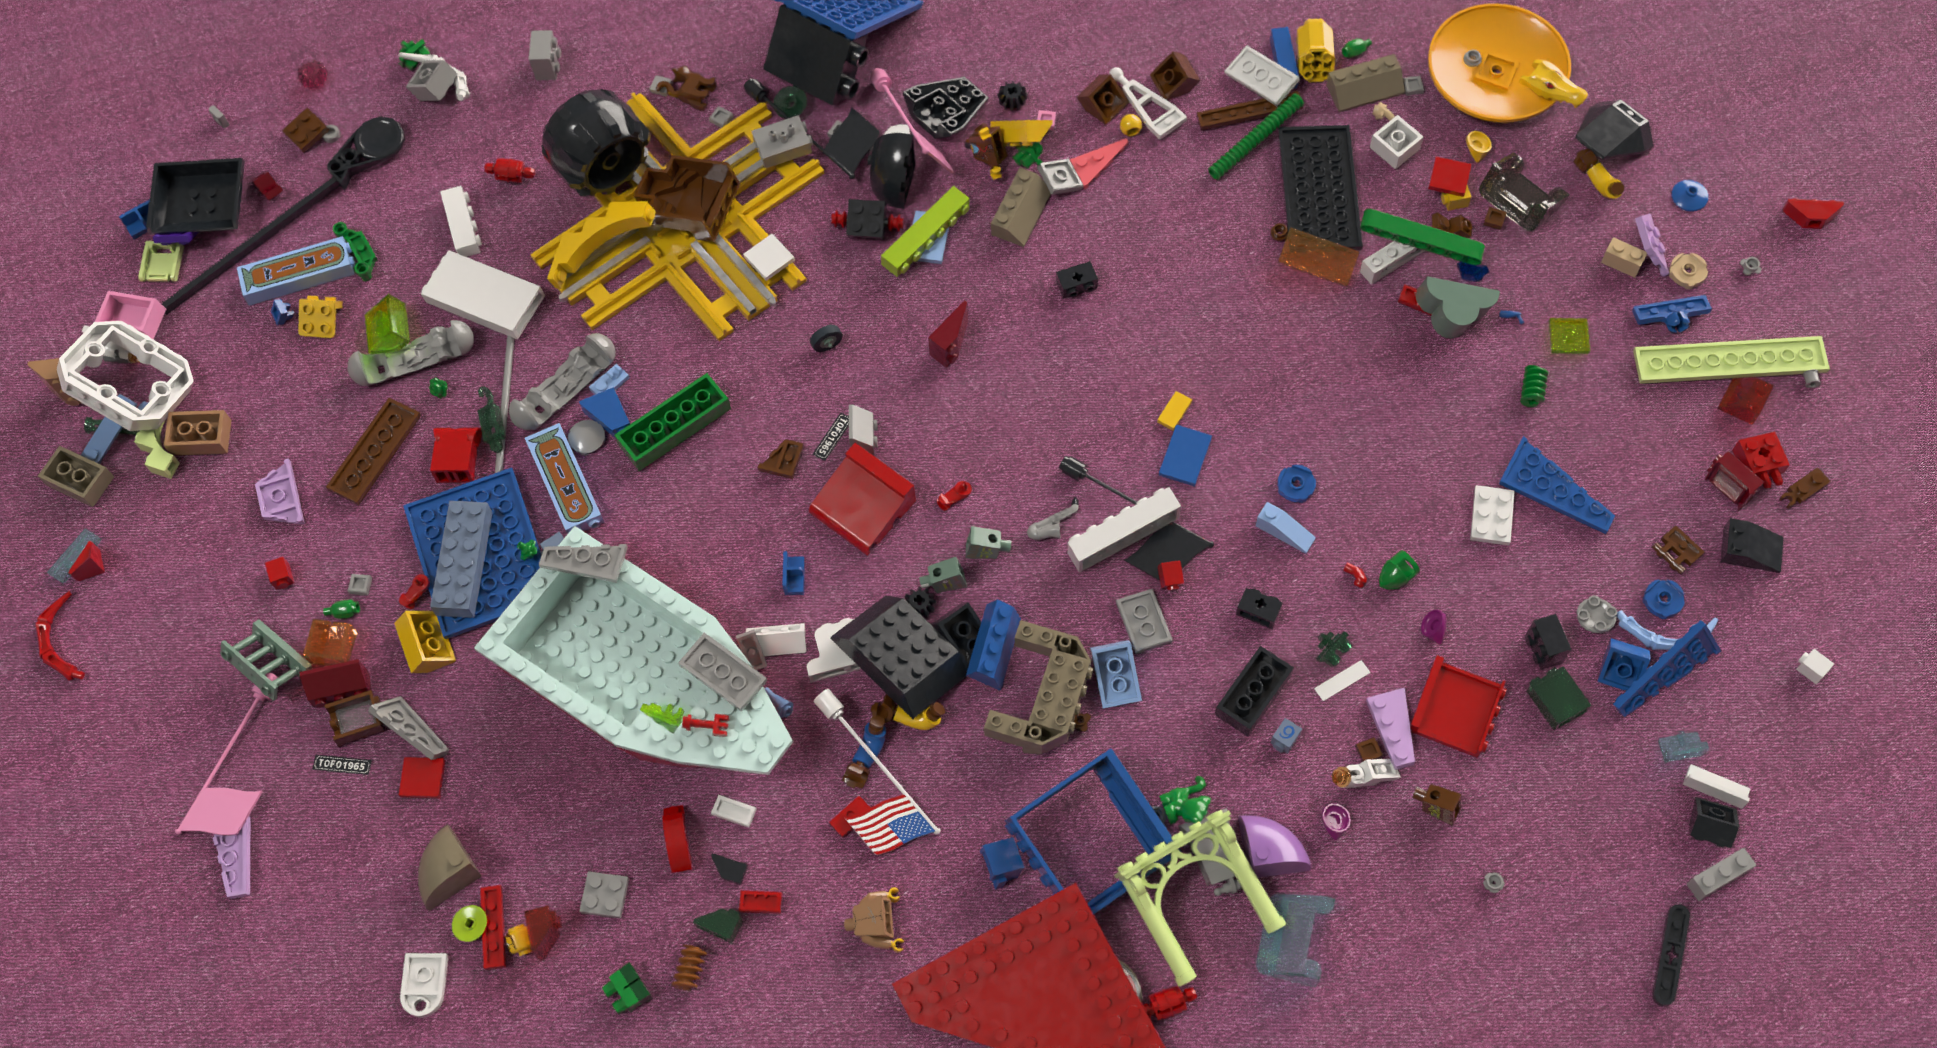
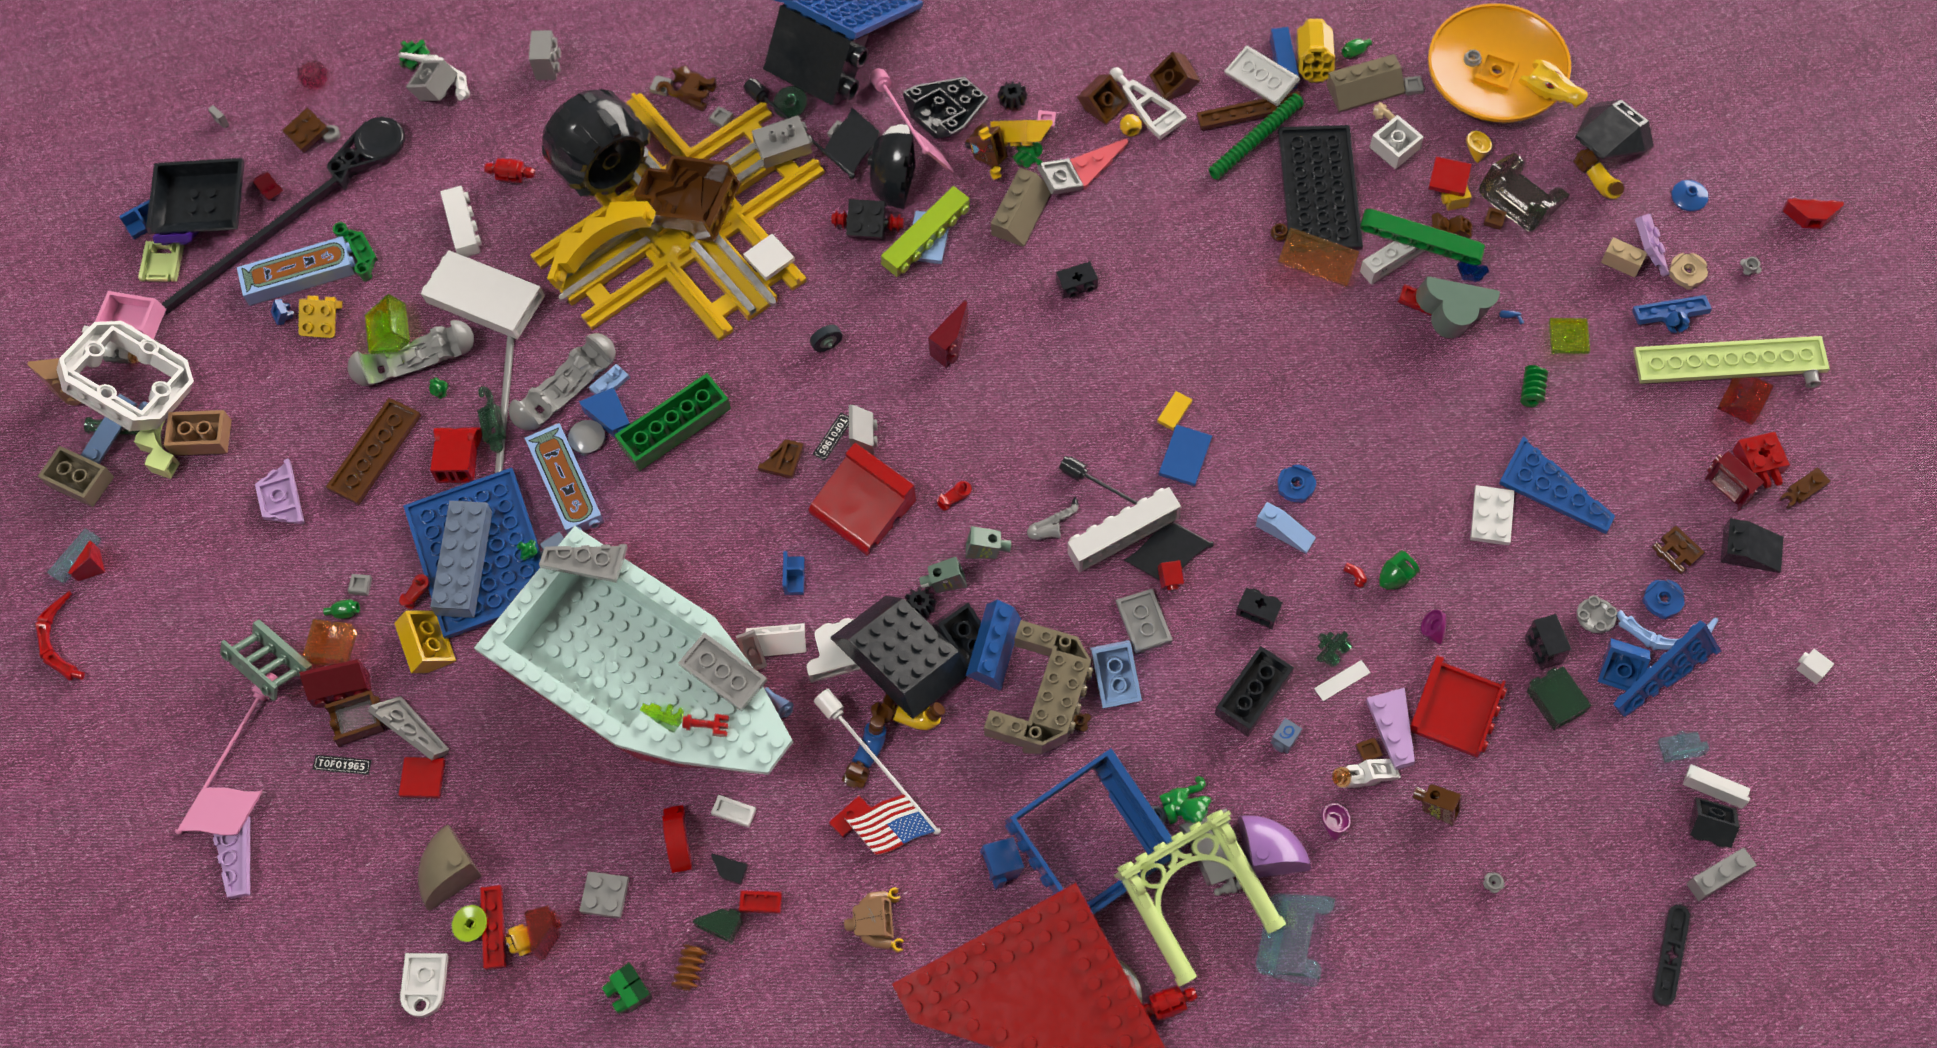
red brick [265,556,294,590] -> none

